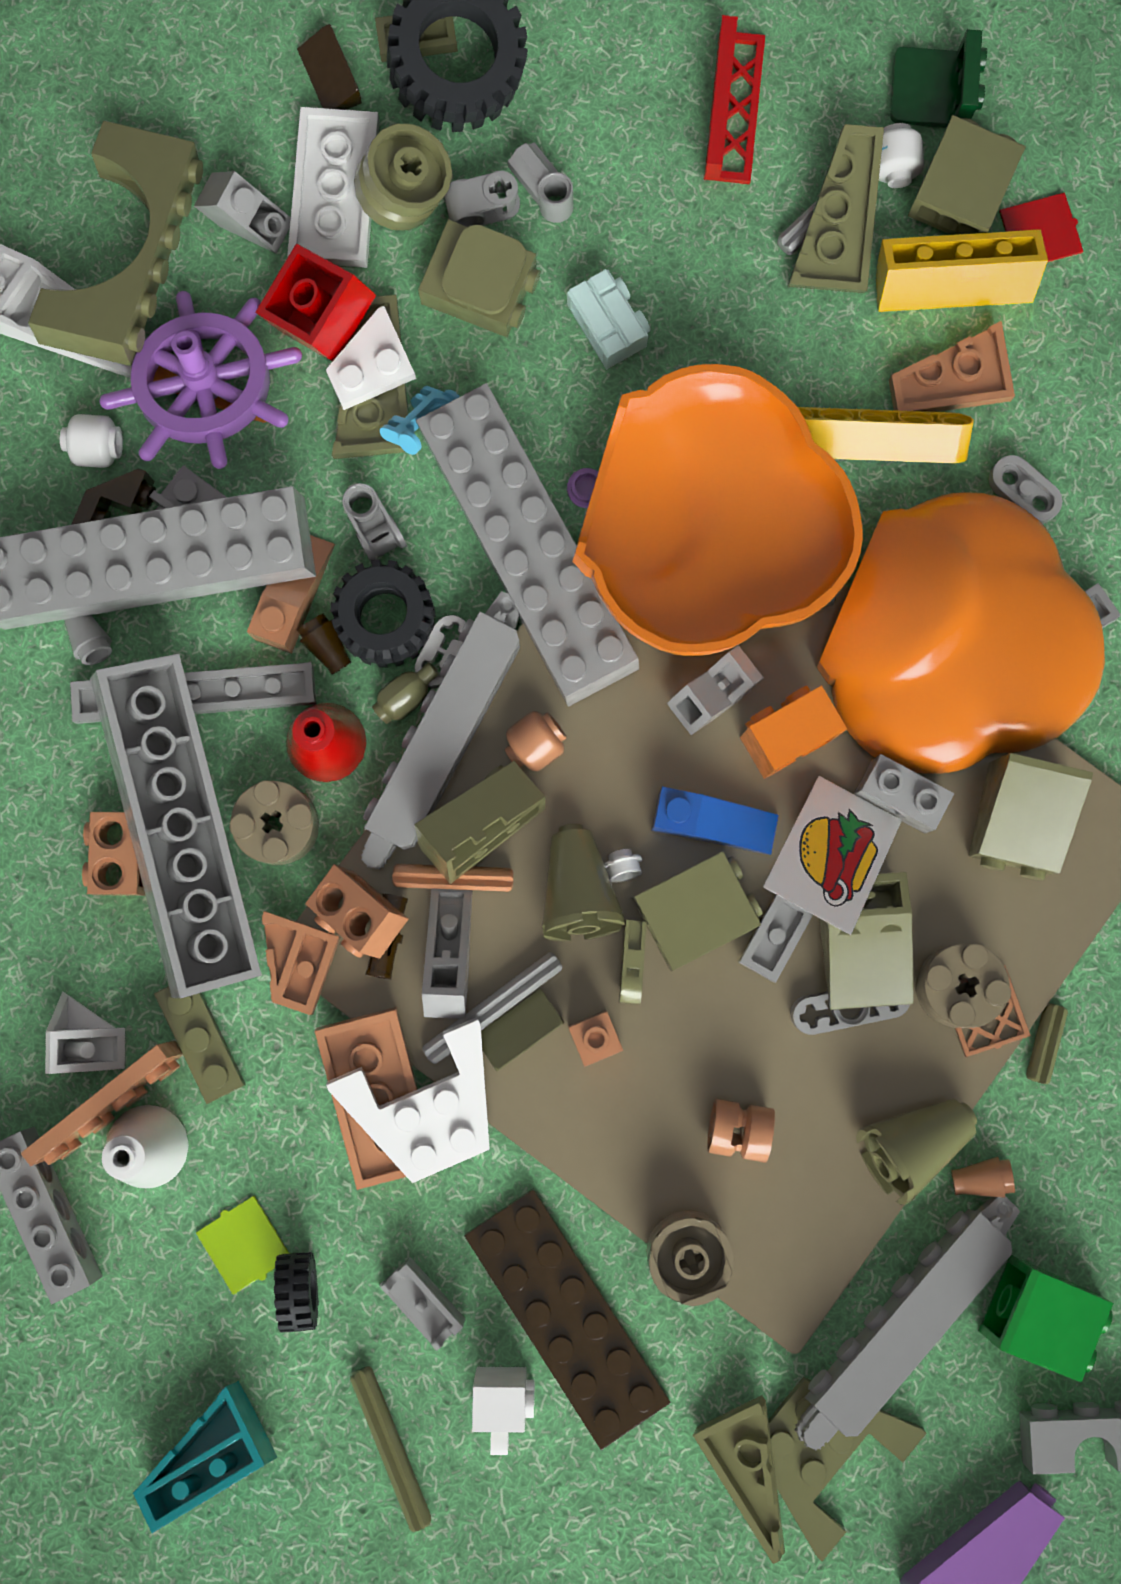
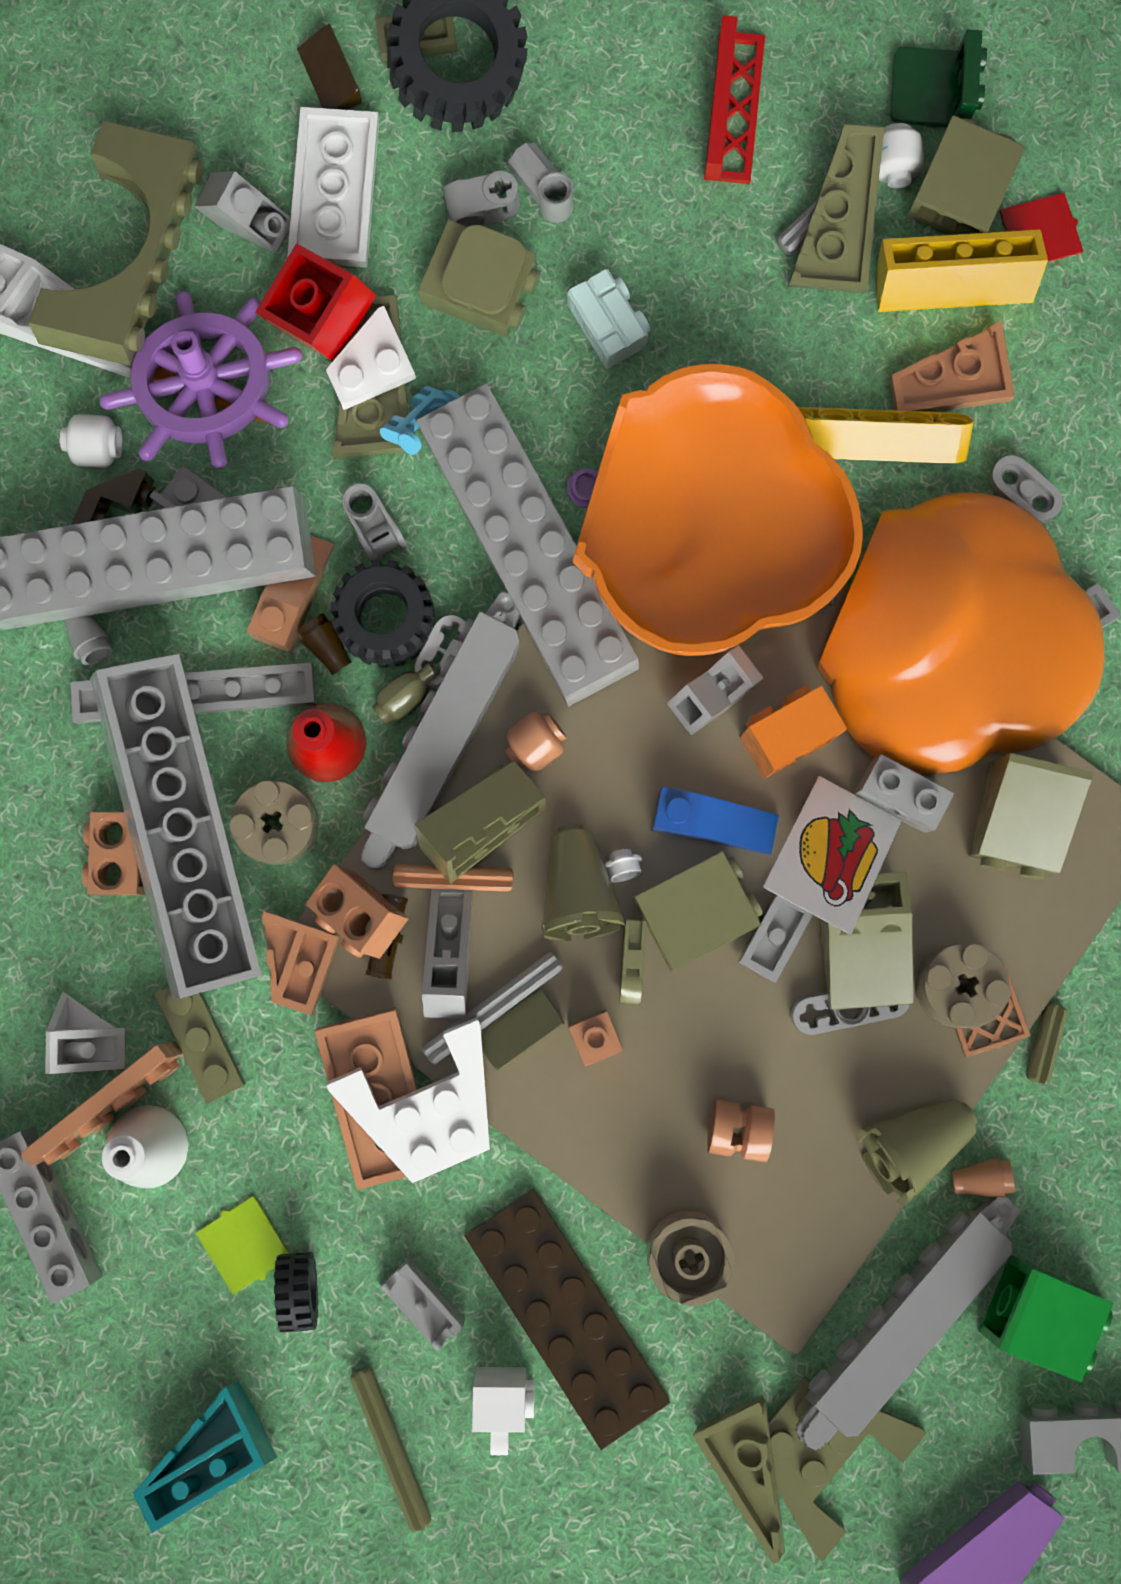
olive wheel [354,124,452,230] -> none

